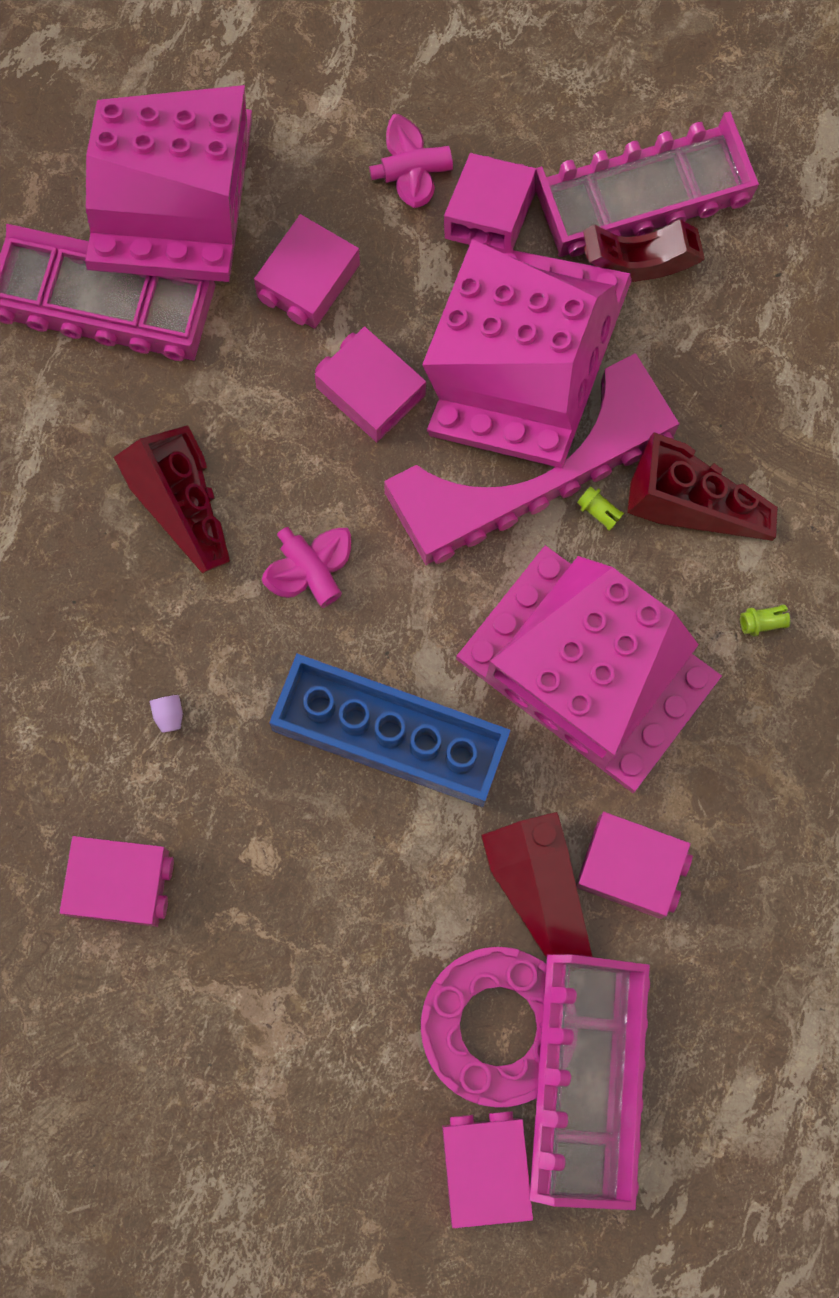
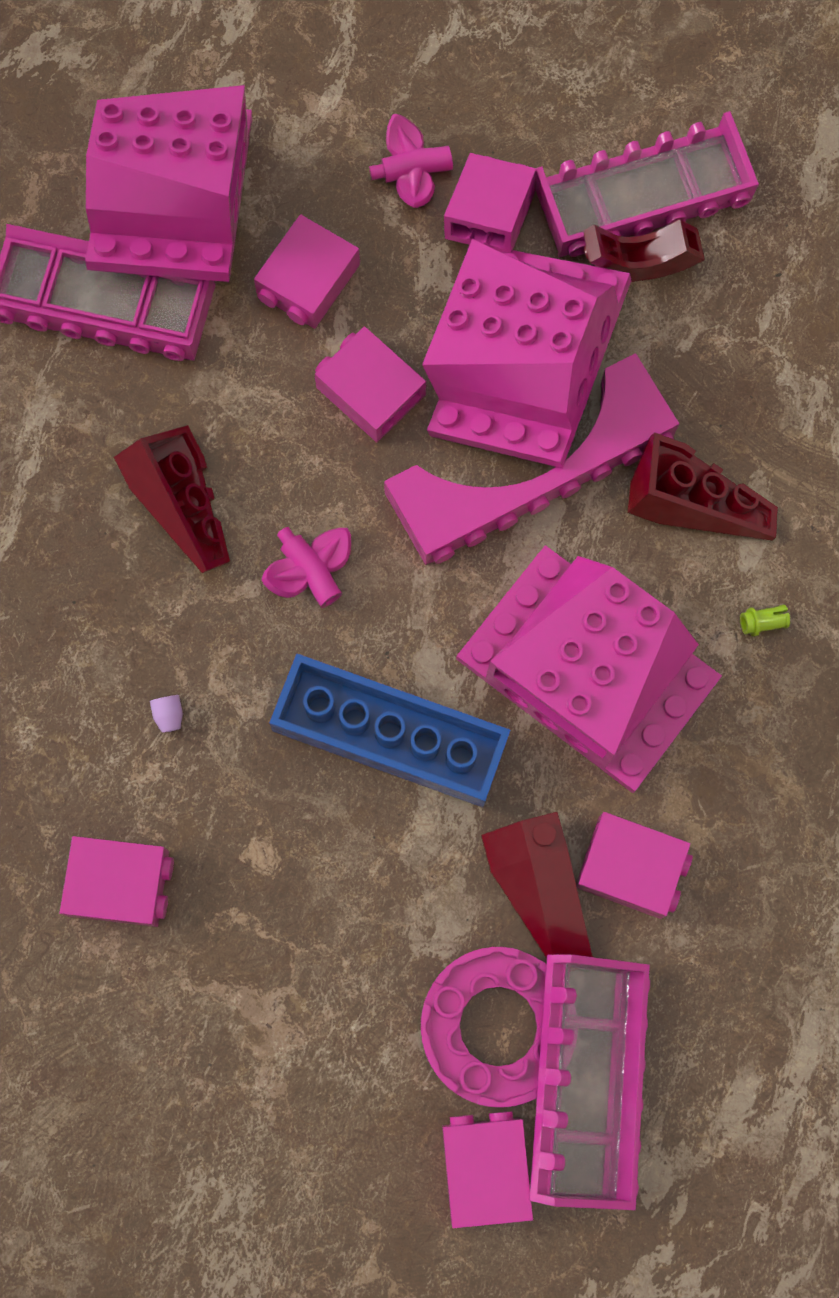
lime pin [577,486,624,531] -> none

